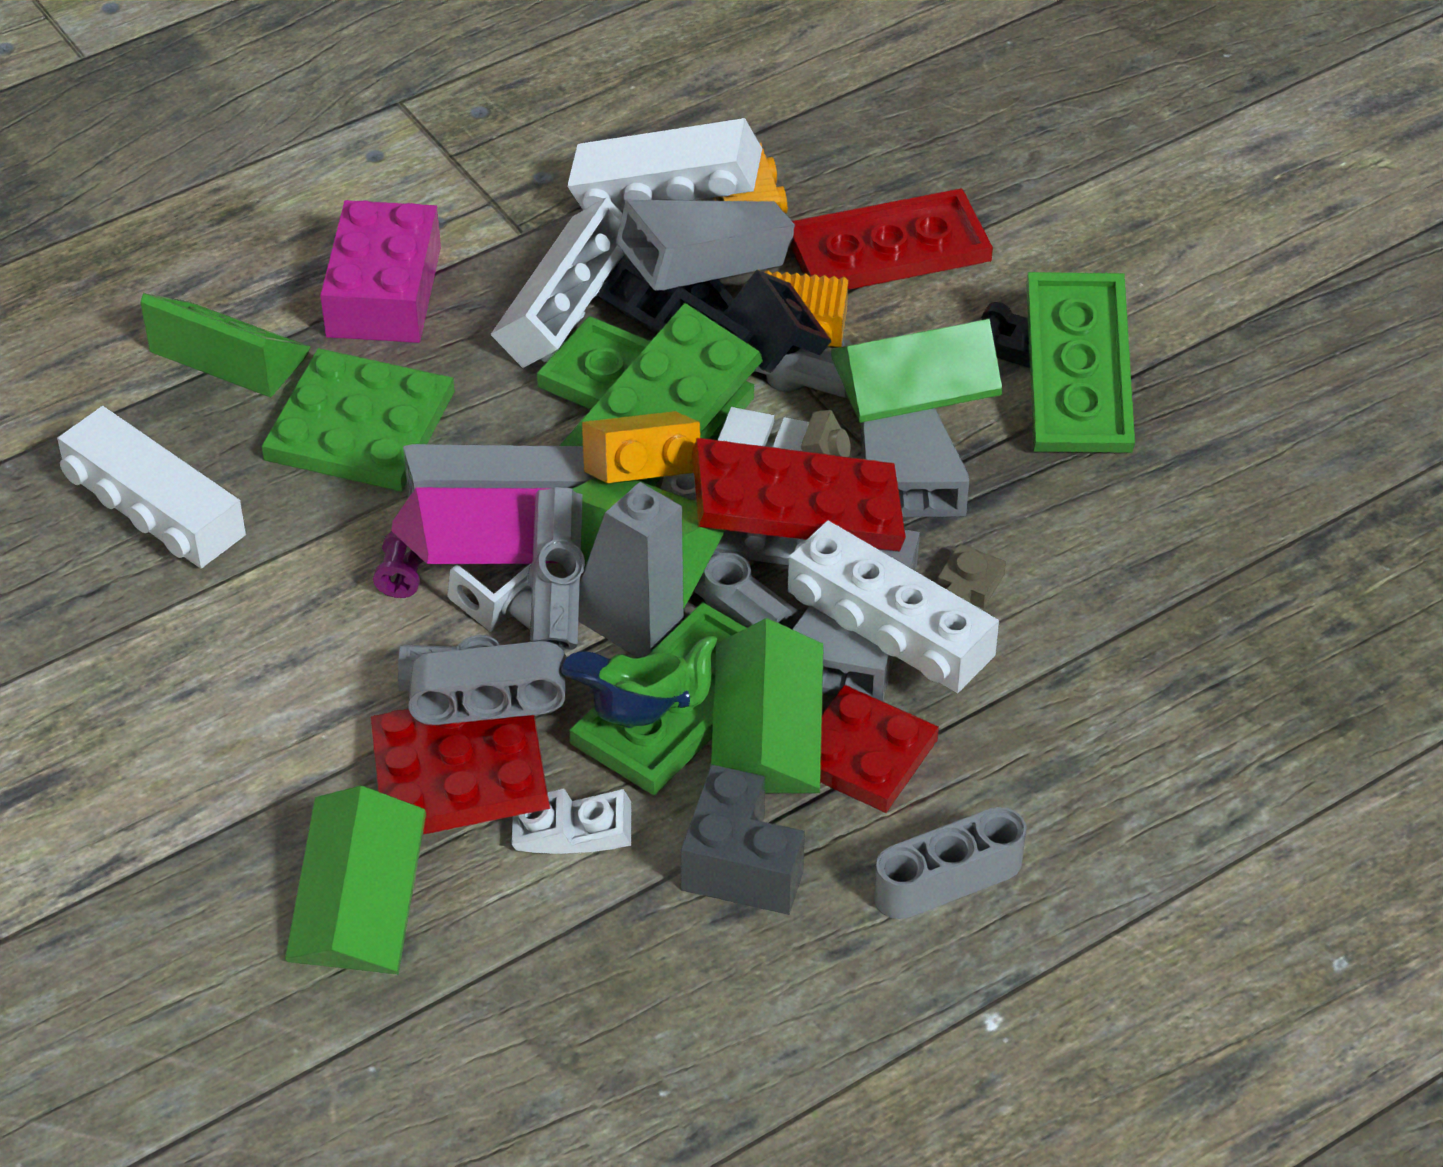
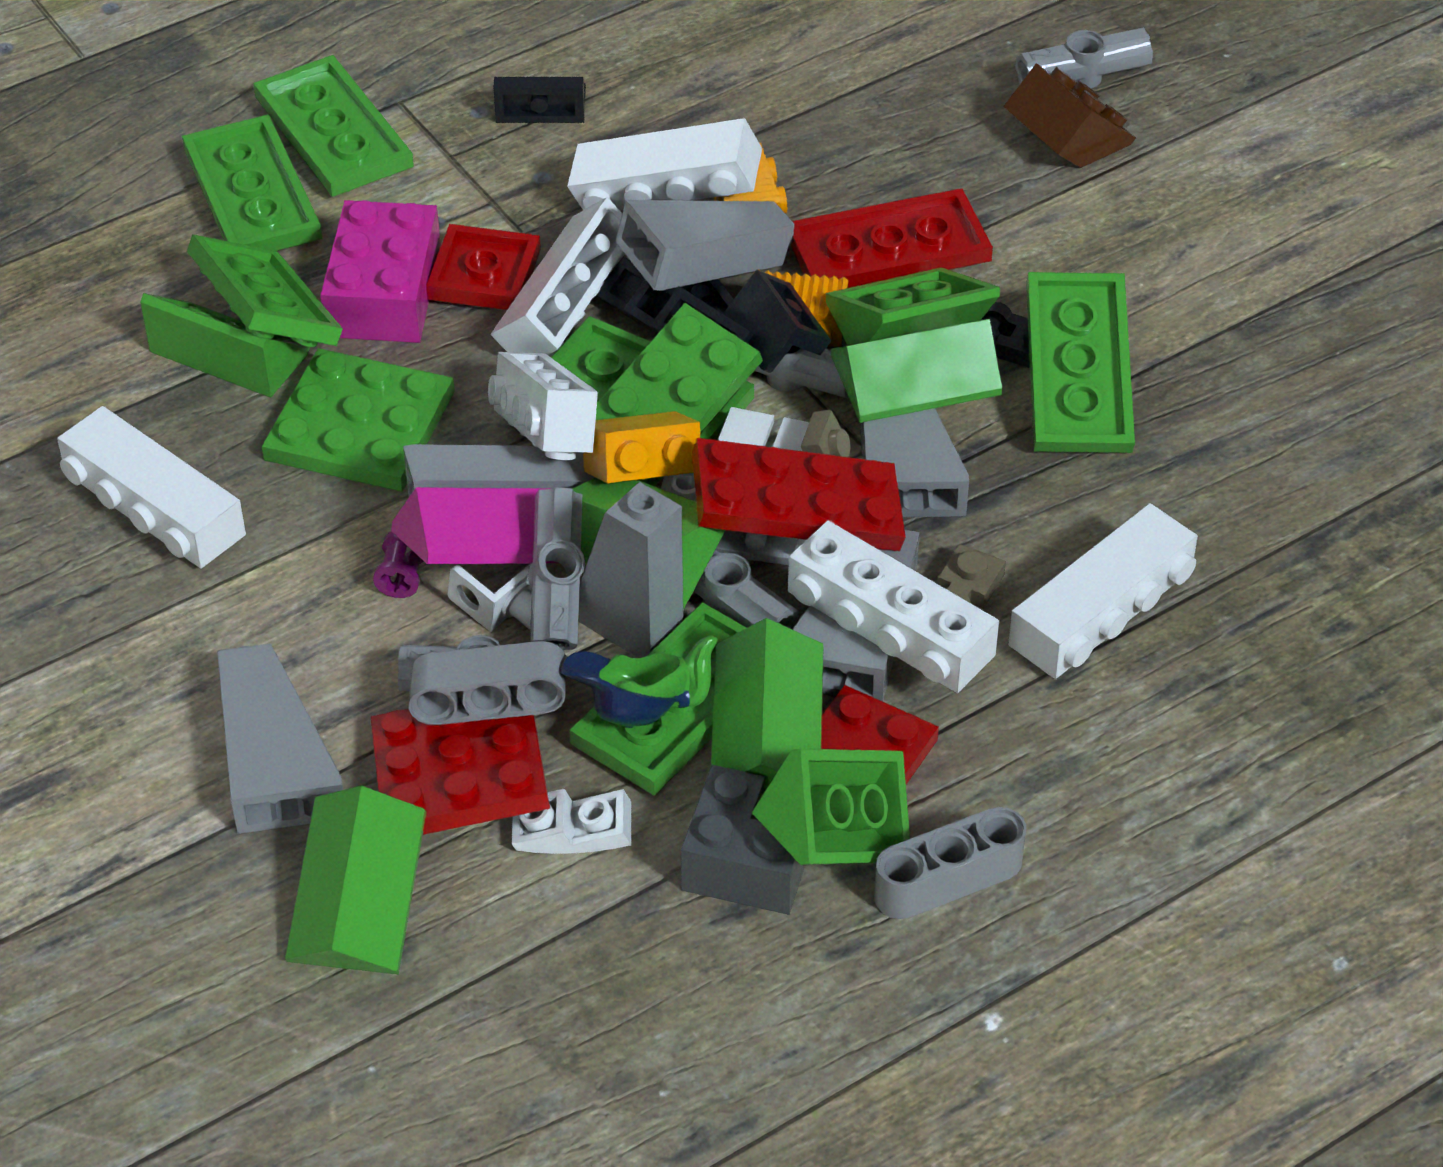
none -> bright green plate [182,114,323,251]
none -> bright green plate [187,234,343,347]
none -> light grey slope [217,643,343,834]
none -> bright green plate [253,55,414,197]
none -> red plate [426,224,541,310]
none -> white brick [488,352,598,460]
none -> black panel [493,77,586,123]
none -> bright green slope [752,749,910,865]
none -> bright green slope [825,267,1000,346]
none -> reddish brown slope [1003,63,1136,168]
none -> white brick [1008,503,1198,680]
none -> light grey piece [1015,27,1153,88]

